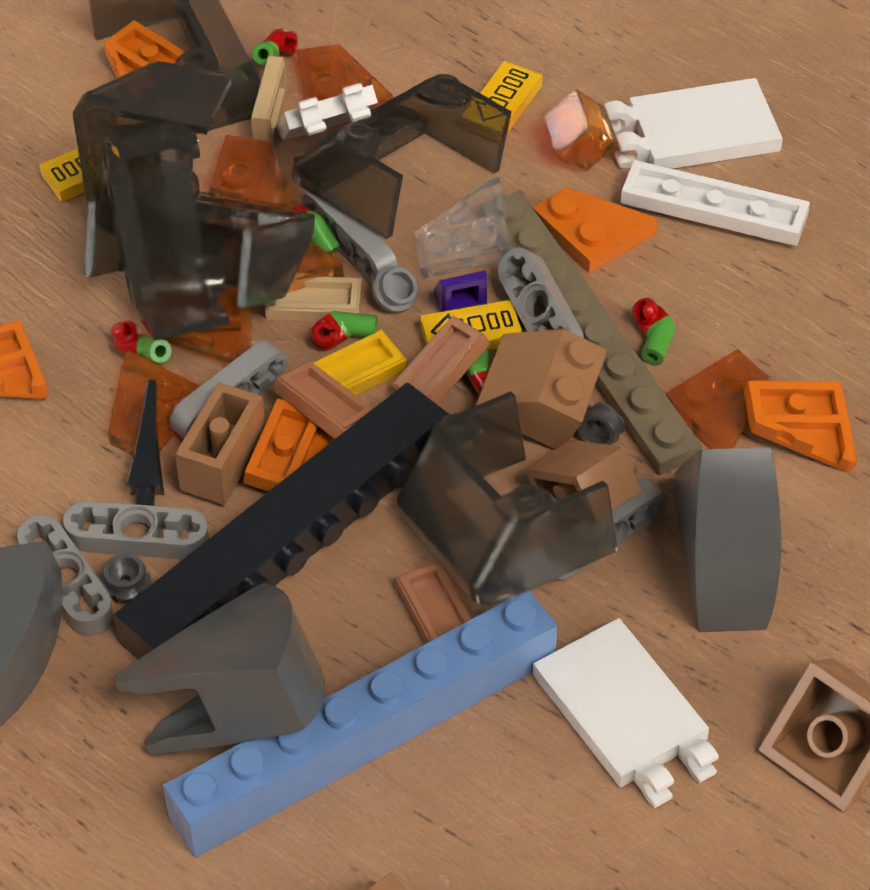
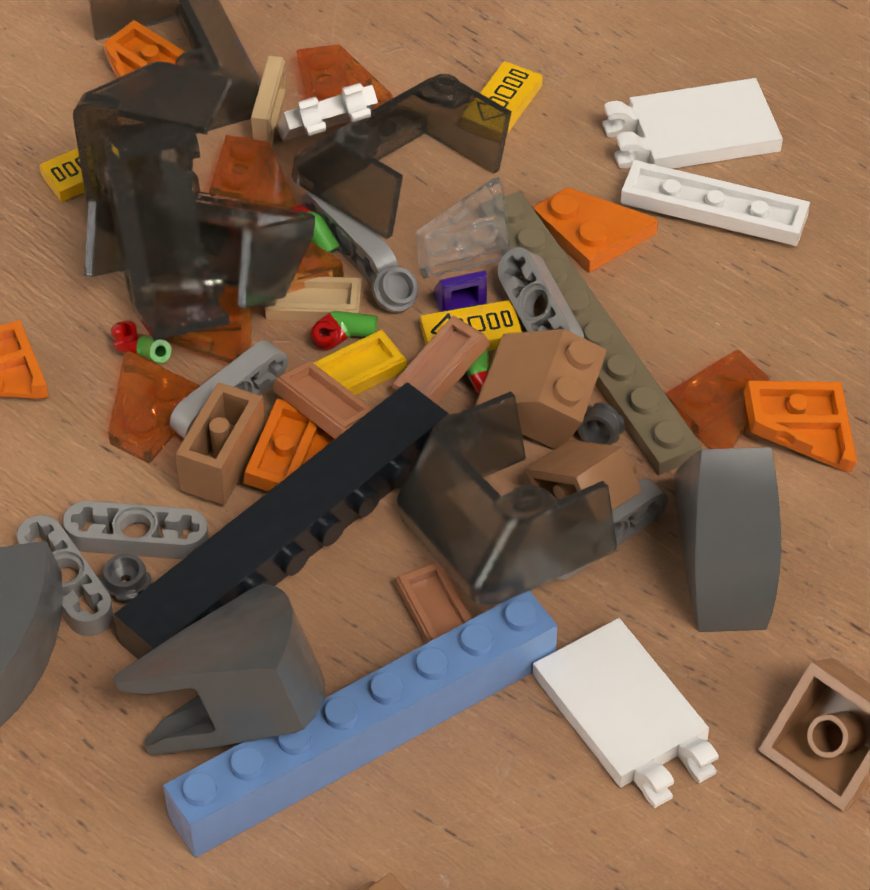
black piece [126,380,165,506] -> none
arm [252,28,298,65] -> none
clear orange brick [544,89,619,171] -> none
arm [632,298,676,365] -> none

